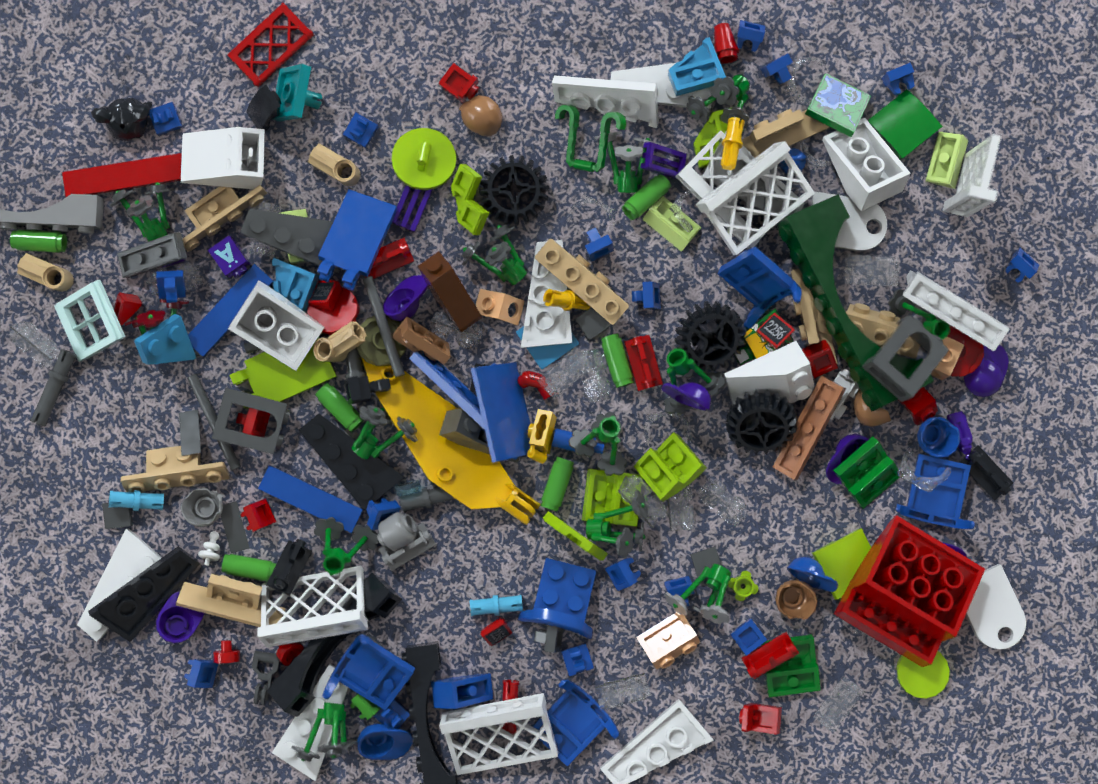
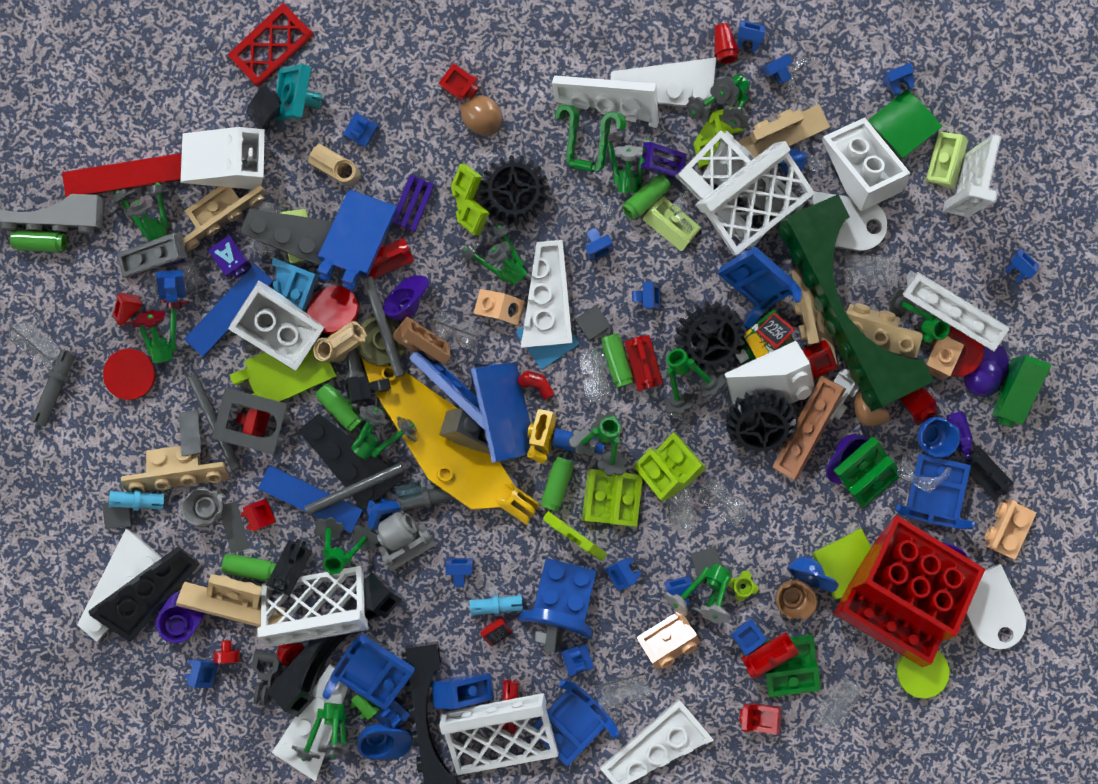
tan piece [17,253,74,292] -> none
light aqua piece [54,280,126,362] -> none
black hair [91,98,152,141] -> none
dark azure wing [134,314,196,365] -> none
blue tile [150,102,183,136] -> none
white hair [198,531,220,566] -> none
red slope [308,280,343,311] -> none
lime shield [392,128,456,190] -> none
reddish brown slope [417,251,482,333] -> none
tan bracket [535,239,629,325] -> none
clear hinge [537,346,593,400] -> none
yellow axle [543,289,591,311] -> none
plant [586,490,648,558] -> none
clear hinge [618,475,669,528] -> none
dark purple cap [661,382,711,411] -> none
dark azure wing [668,37,726,96] -> none
yellow axle [721,117,745,170] -> none
tile [805,73,871,137] -> none
dark grey panel [862,315,949,402] -> none
none -> red tile [103,348,157,400]
none -> dark grey bar [304,463,404,516]
none -> blue tile [445,558,473,587]
none -> light nougat bracket [984,499,1037,560]
none -> green slope [991,355,1052,428]

